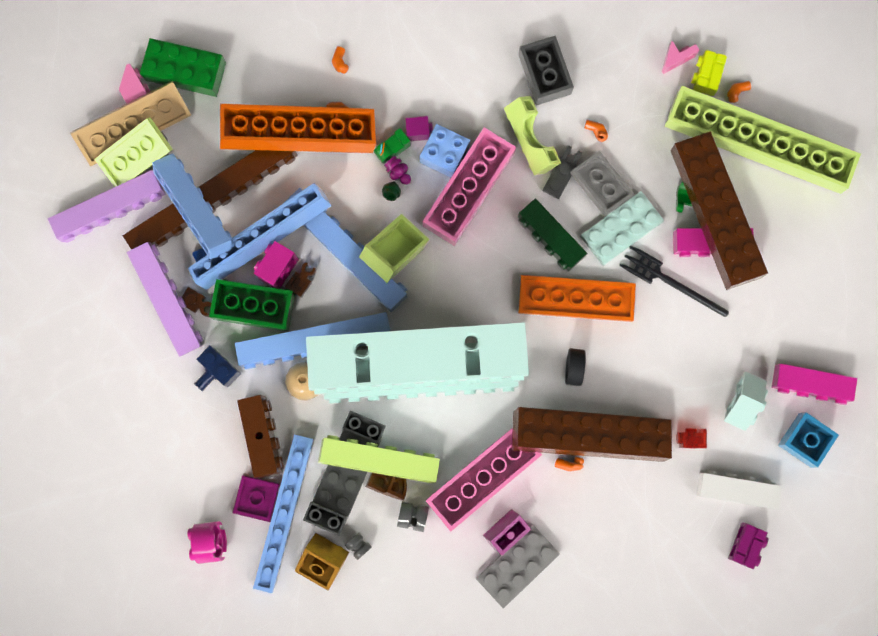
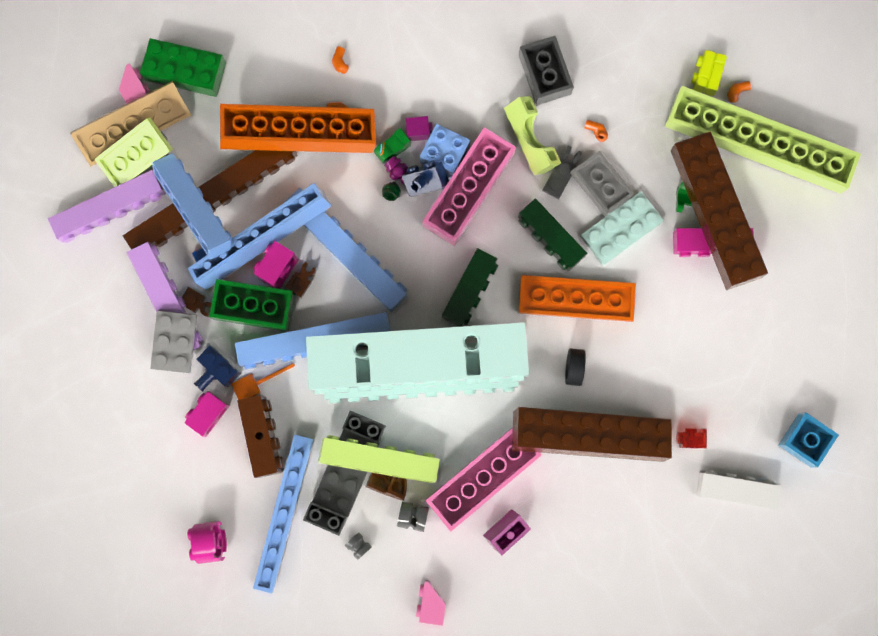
magenta tile [232,475,281,522] -> none
tan cylinder [285,362,319,401] -> none
pearl gold slope [295,533,350,591] -> none
yellowish green piece [359,214,429,283] -> none
light grey plate [476,525,560,609] -> none
orange arm [555,457,584,471] -> none
black piece [619,246,729,317] -> none
bright pink slope [662,41,700,74] -> none
light aqua brick [724,371,768,431] -> none
magenta brick [728,523,769,570] -> none
dark pink brick [771,364,858,405] -> none
none -> light grey plate [150,311,197,373]
none -> dark pink brick [184,391,229,437]
none -> orange piece [231,363,295,400]
none -> dark blue brick [402,160,449,197]
none -> bright pink slope [416,580,446,626]
none -> dark green brick [442,248,499,327]

